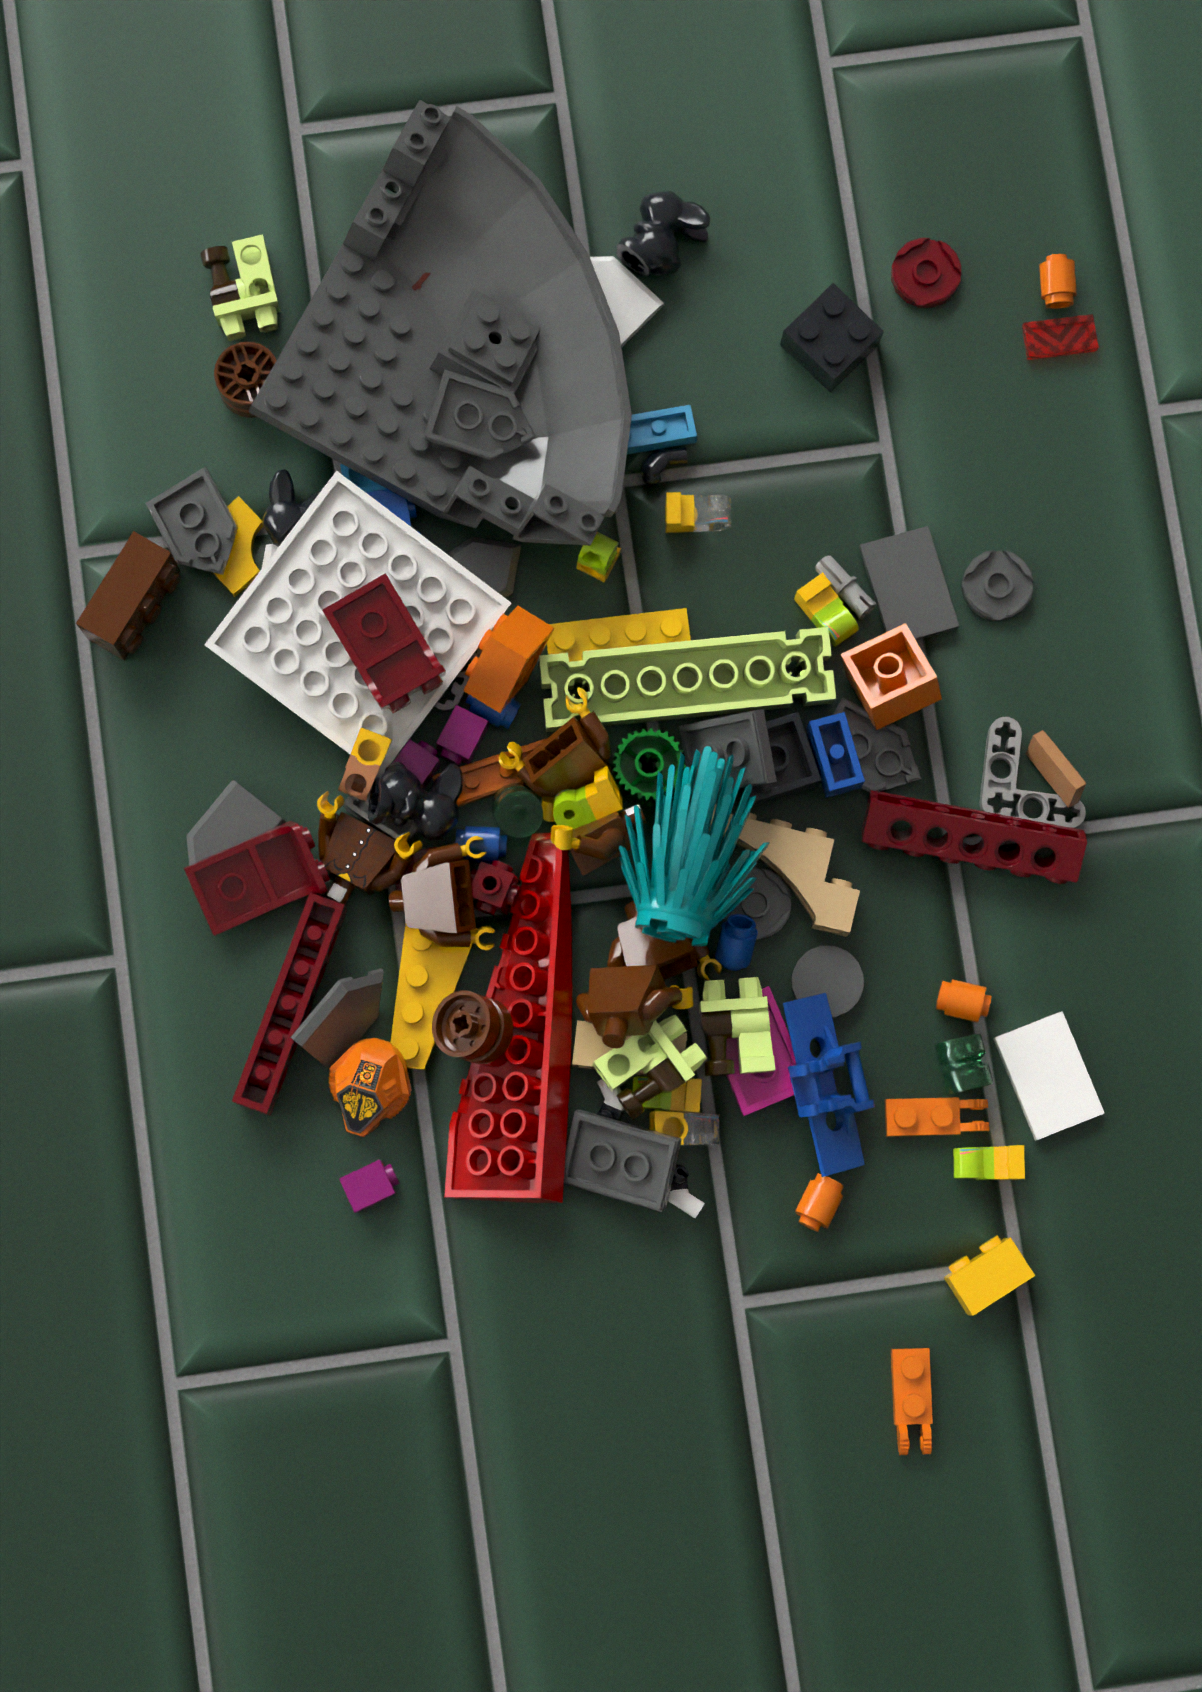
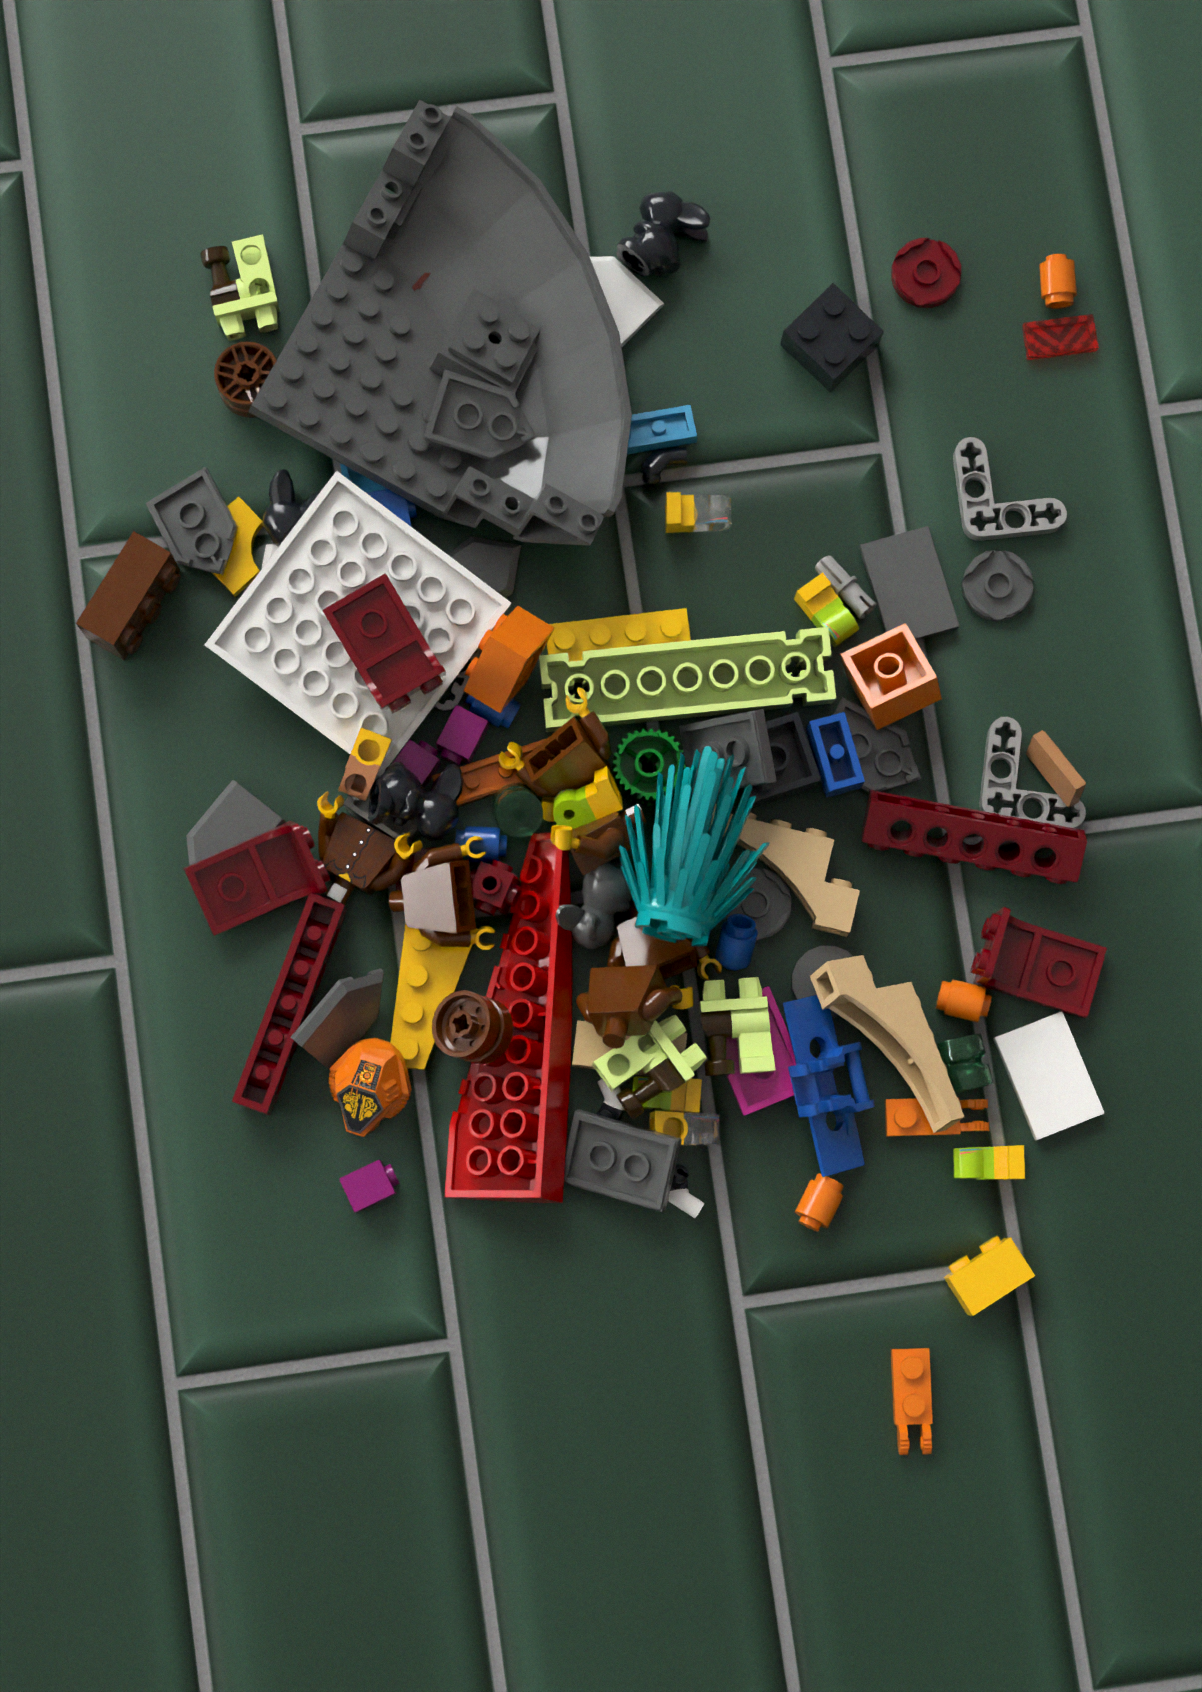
lime leg [576,532,621,583] -> none
none -> dark grey animal [555,860,637,949]
none -> tan arch [810,955,964,1133]
none -> light grey beam [953,437,1067,541]
none -> dark red bracket [970,907,1107,1019]

